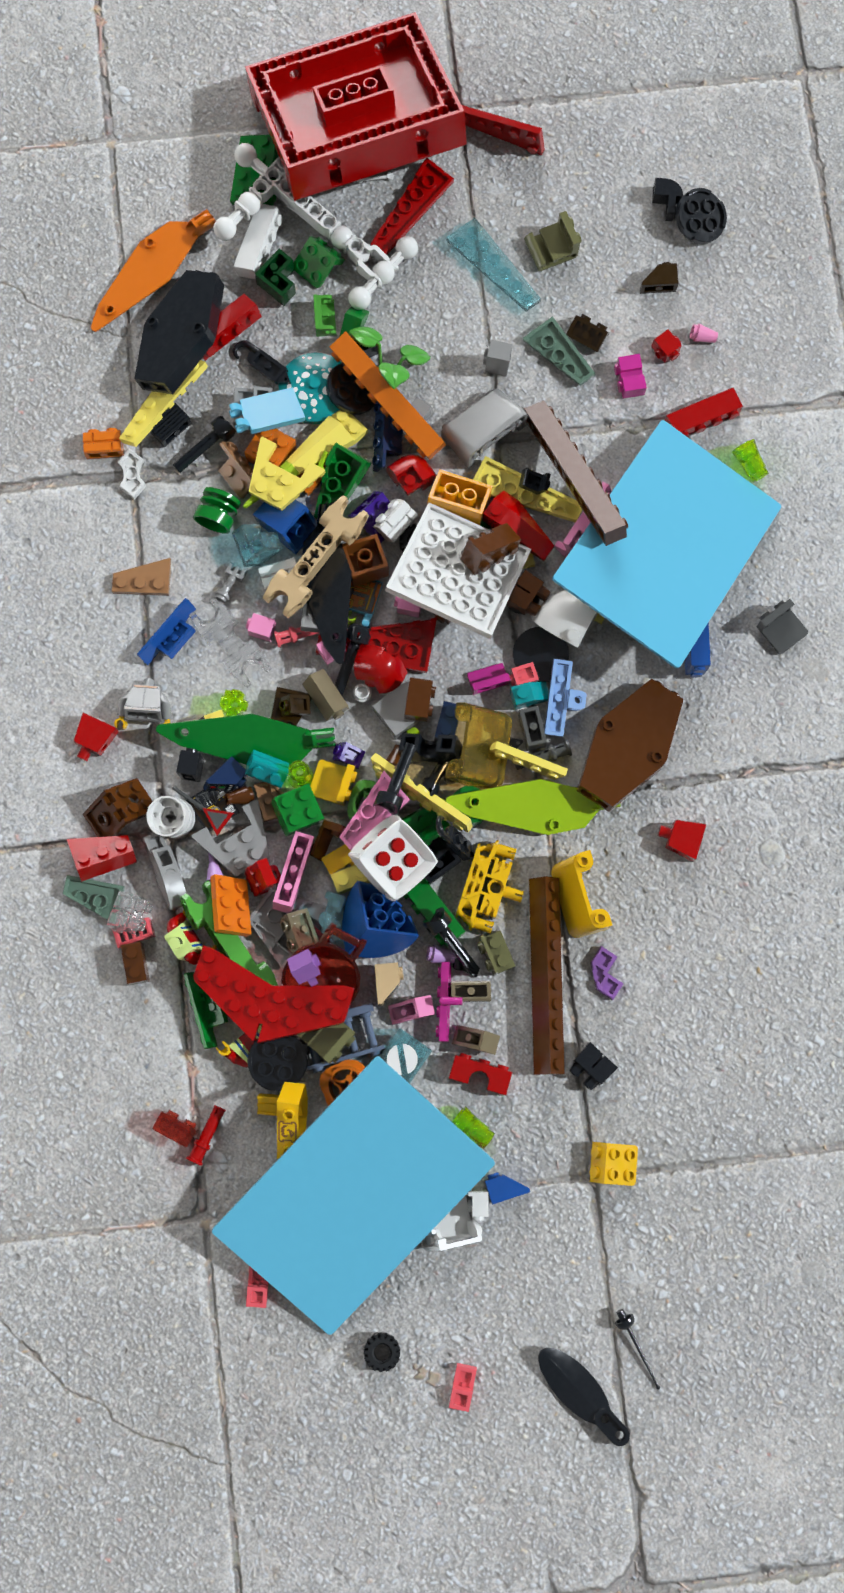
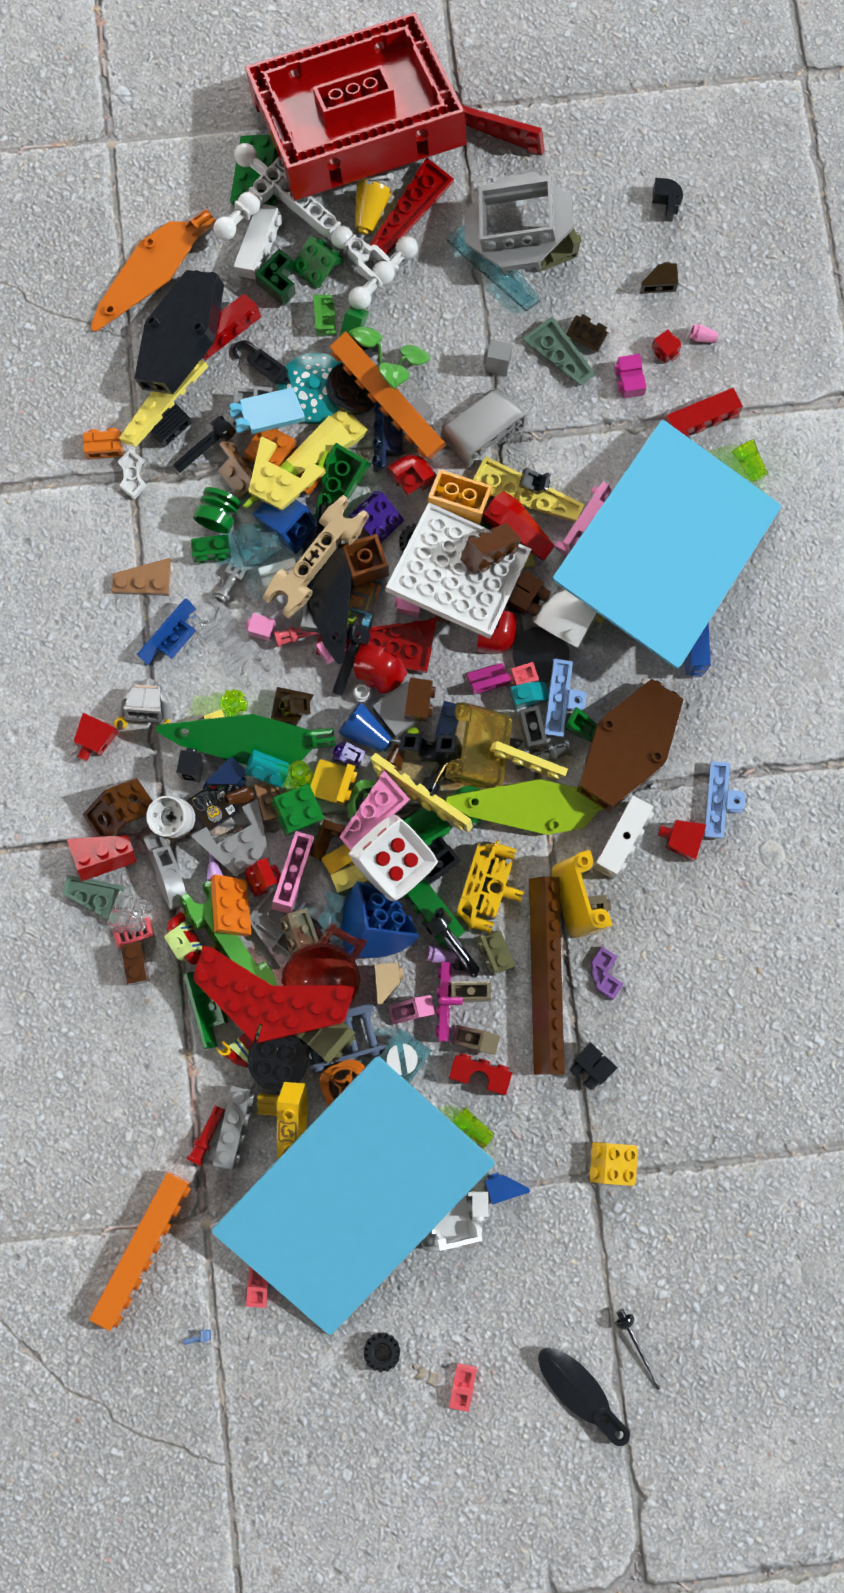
clear red bracket [152,1109,199,1147] -> none
piece [172,786,234,836] -> none
medium lavender brick [287,949,321,987] -> none
dark tan brick [302,669,349,721] -> none
white brick [373,499,418,543] -> none
black piece [373,743,416,815] -> none
black plate [436,815,474,861] -> none
brick [524,400,628,546] -> none
black tile [675,188,727,244] -> none
dark grey bracket [756,599,808,654] -> none
none -> orange brick [89,1171,191,1331]
none -> medium blue hand [183,1330,211,1345]
none -> green bracket [191,534,231,564]
none -> light grey brick [213,1086,255,1170]
none -> blue cone [338,703,392,752]
none -> yellow cone [355,180,392,235]
none -> light grey hinge [464,172,574,275]
none -> red brick [477,610,517,654]
none -> green slope [564,707,598,742]
none -> dark tan bracket [588,895,611,912]
none -> white brick [593,796,654,879]
none -> light blue plate [704,761,745,839]

